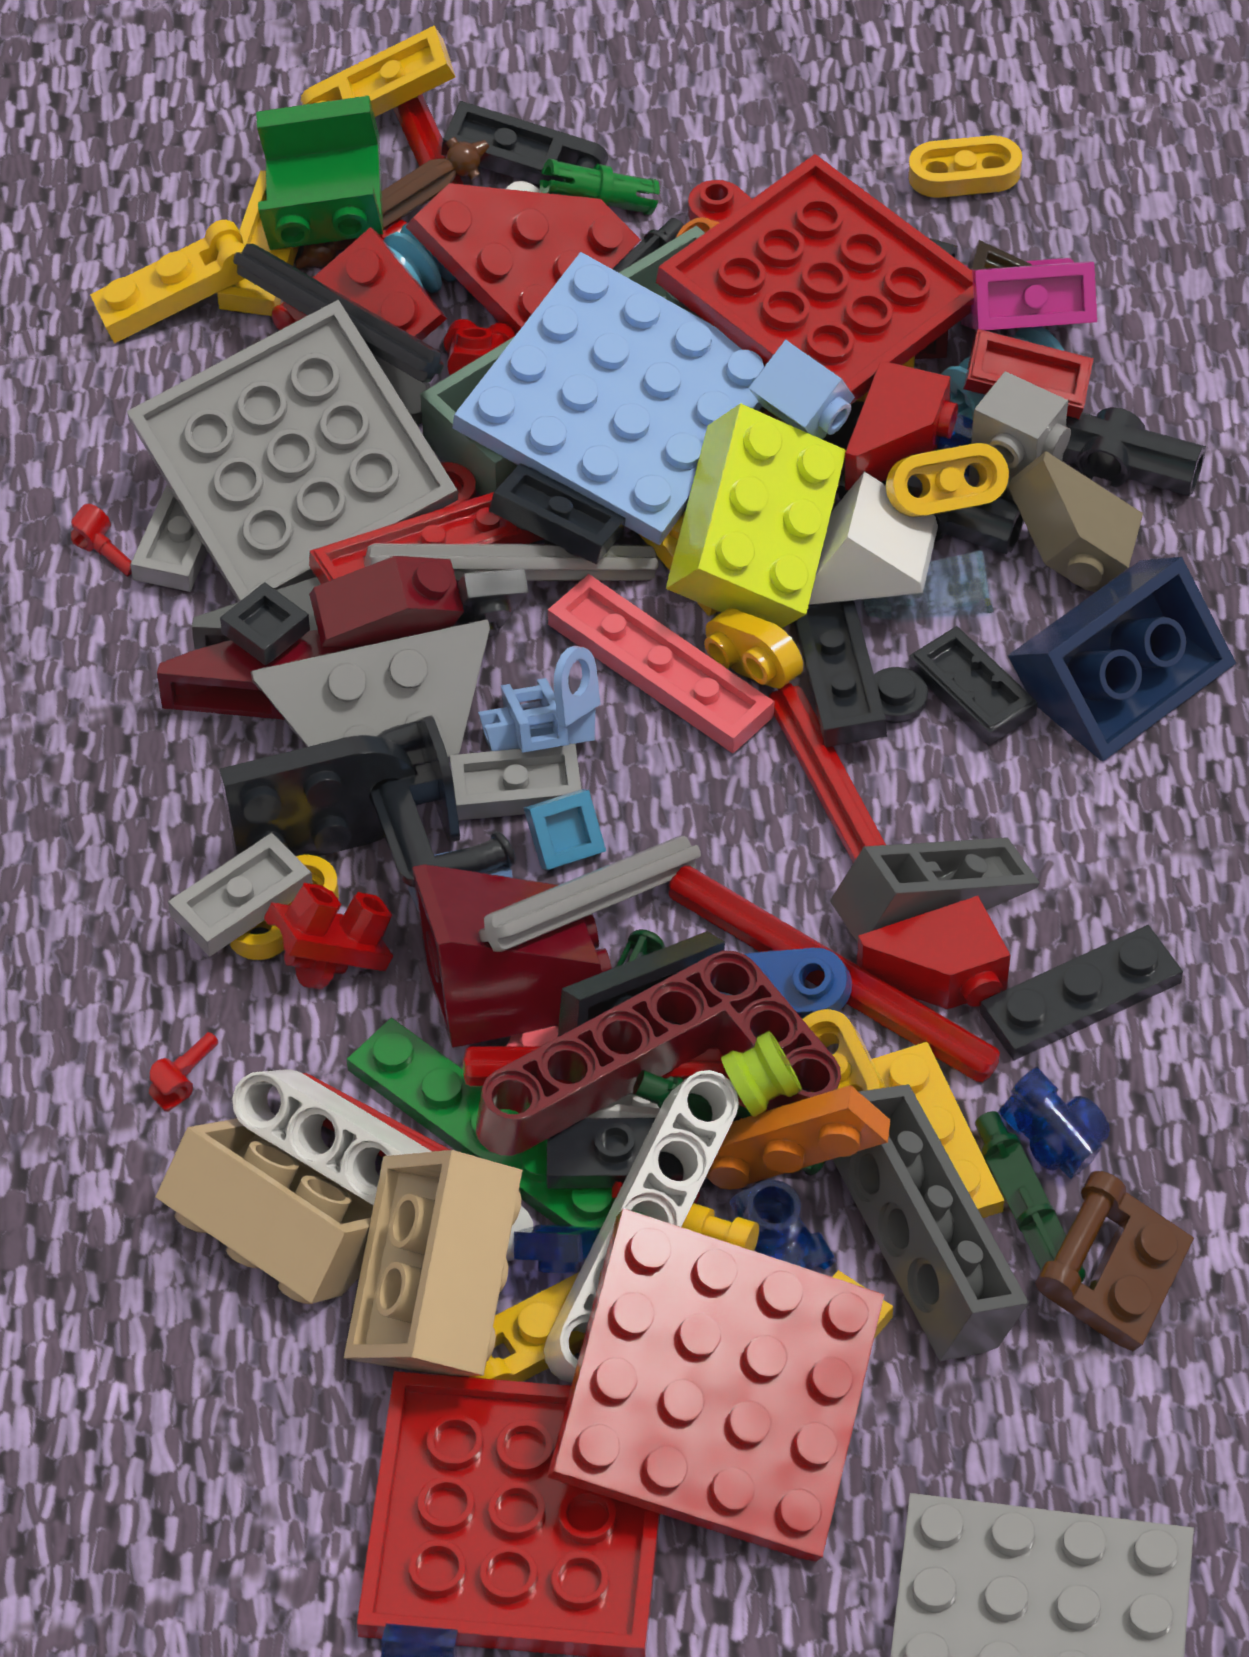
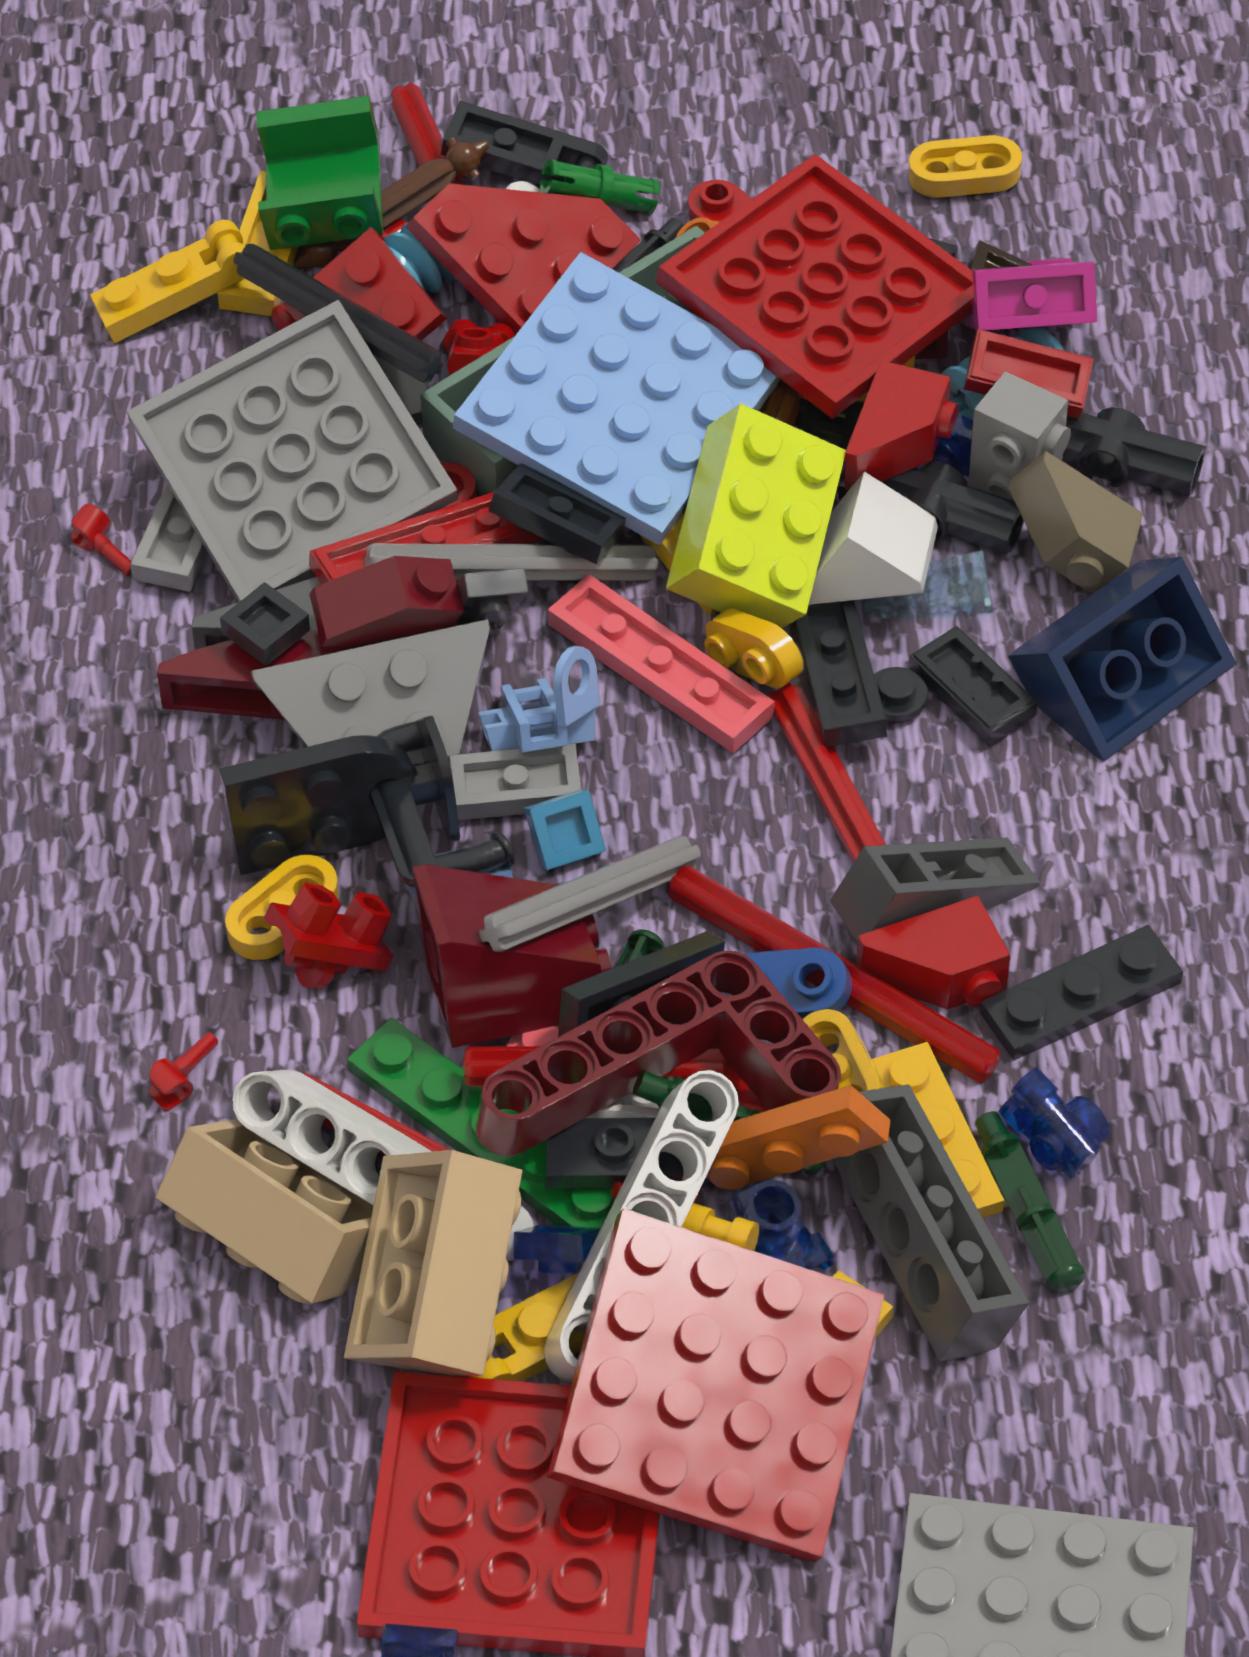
light grey plate [168,833,313,957] -> none
yellow plate [301,26,456,117] -> none
lime wheel [721,1031,802,1117] -> none
light blue brick [749,339,855,440] -> none
yellow plate [886,443,1009,517] -> none
reddish brown plate [1035,1171,1194,1351] -> none

